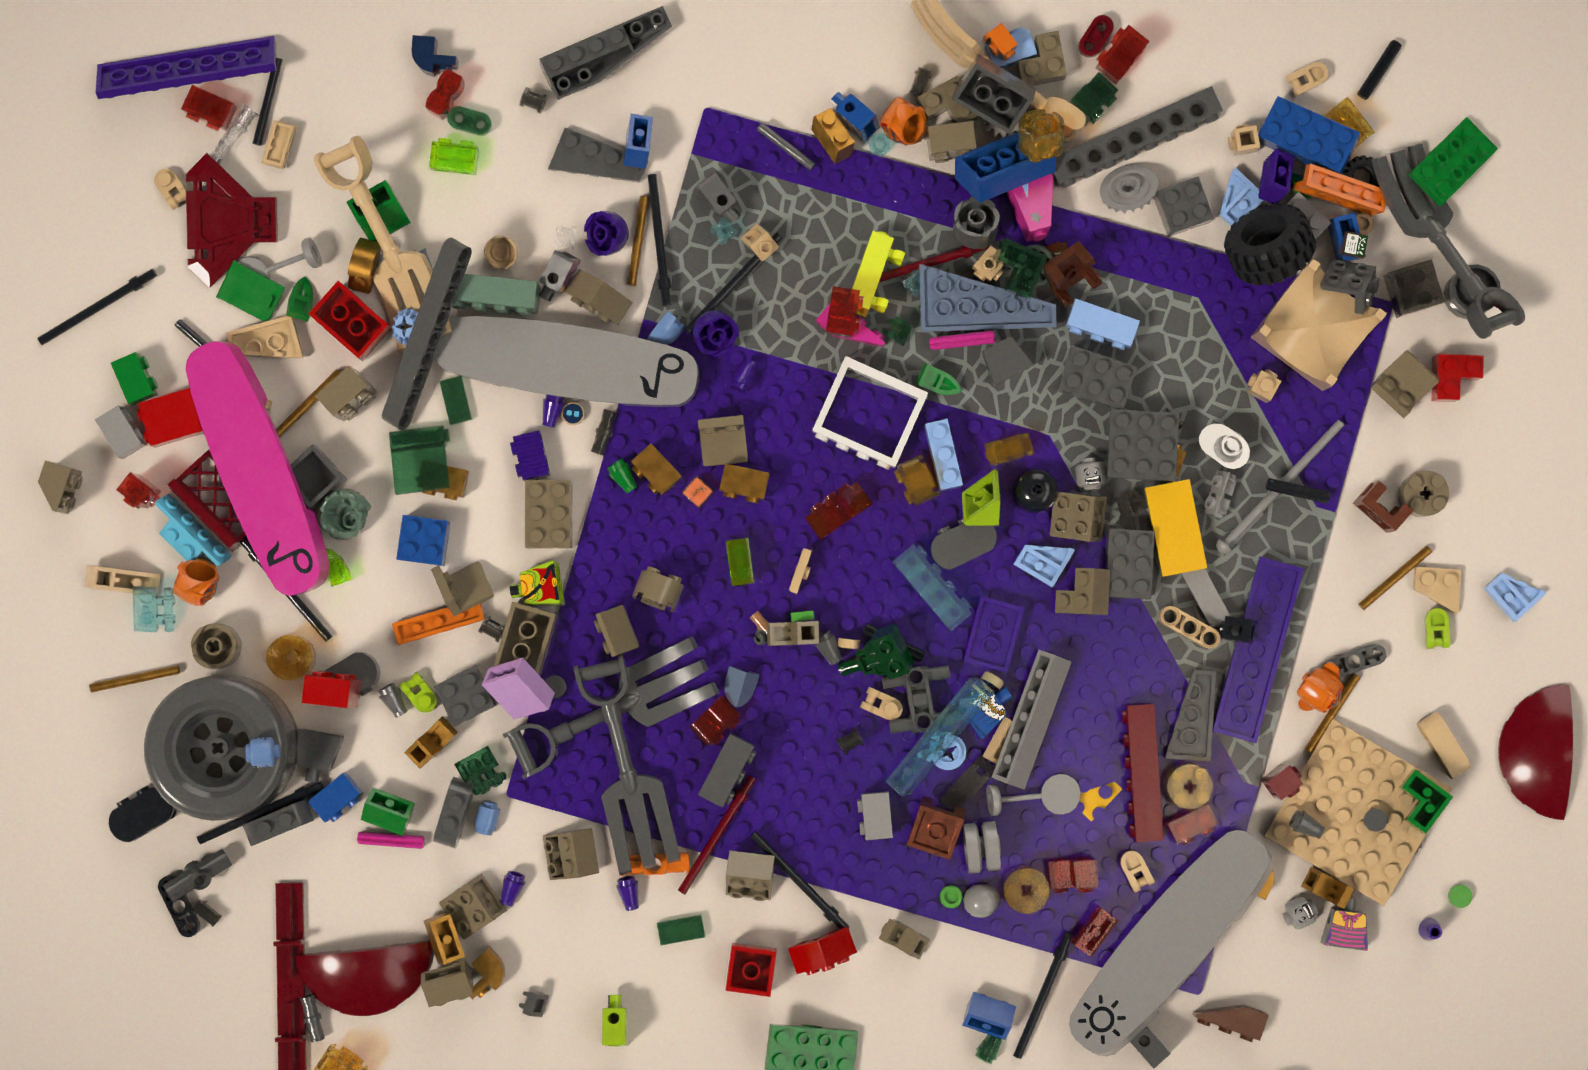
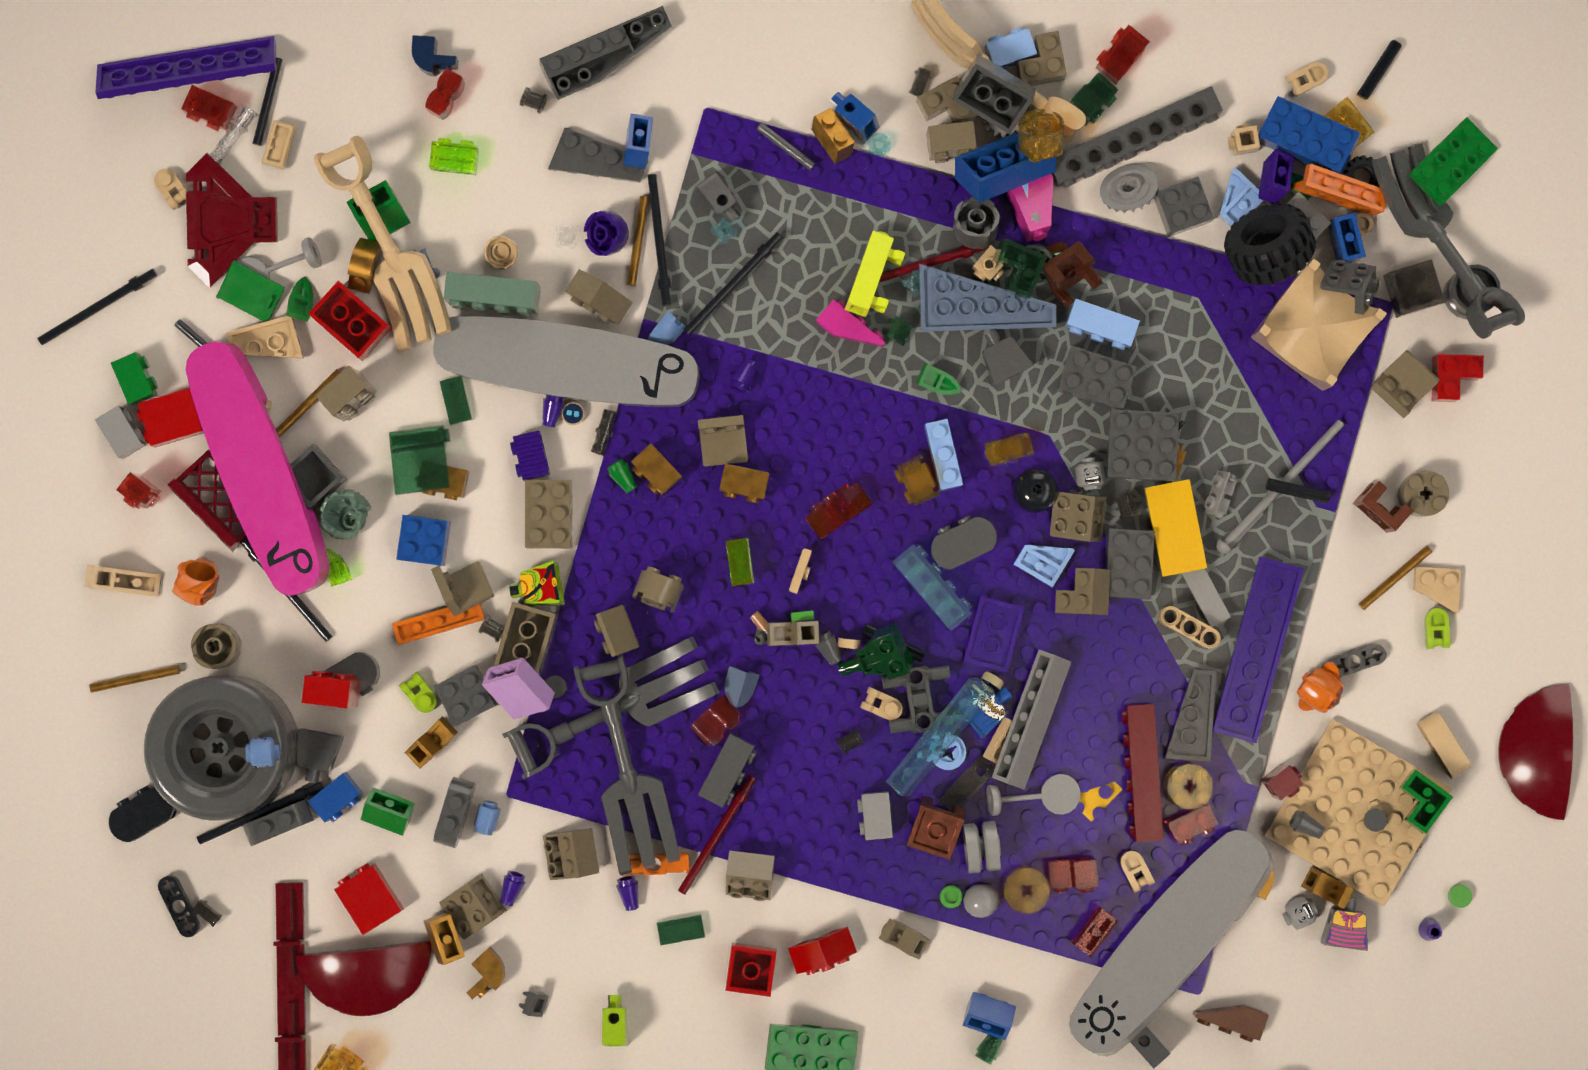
dark tan slope [38,460,83,514] -> none
clear light blue plate [133,586,176,632] -> none
medium azure bracket [155,494,232,566] -> none
dark grey piece [163,849,232,902] -> none
clear yellow brick [266,635,316,680] -> none
dark grey pin [300,994,325,1042] -> none
dark pink axle [357,832,425,849] -> none
flat silver cone [378,683,407,718] -> none
dark grey beam [382,238,472,430] -> none
light blue gear [391,308,418,345] -> none
dark tan slope [421,960,473,1007] -> none
clear green plate [447,106,492,136] -> none
clear green plate [454,746,507,796] -> none
torso [539,249,581,302] -> none
tile [682,476,713,508] -> none
dark purple cylinder [692,310,739,357] -> none
tan bracket [740,224,778,261] -> none
black bar [749,830,850,929] -> none
white window [812,356,928,470] -> none
clear red brick [826,286,864,338] -> none
orange piece [880,96,928,146] -> none
dark pink axle [929,331,996,350] -> none
lime slope [962,469,1000,526] -> none
orange brick [982,23,1018,61] -> none
black bar [1013,931,1074,1059] -> none
dark red plate [1078,15,1114,58] -> none
white piece [1199,423,1250,469] -> none
black brick [1219,616,1256,644] -> none
tan brick [1247,369,1281,403] -> none
pearl gold bar [1304,673,1360,753] -> none
tile [1340,231,1368,259] -> none
light blue wing [1483,573,1546,622] -> none
none -> red brick [334,863,404,935]

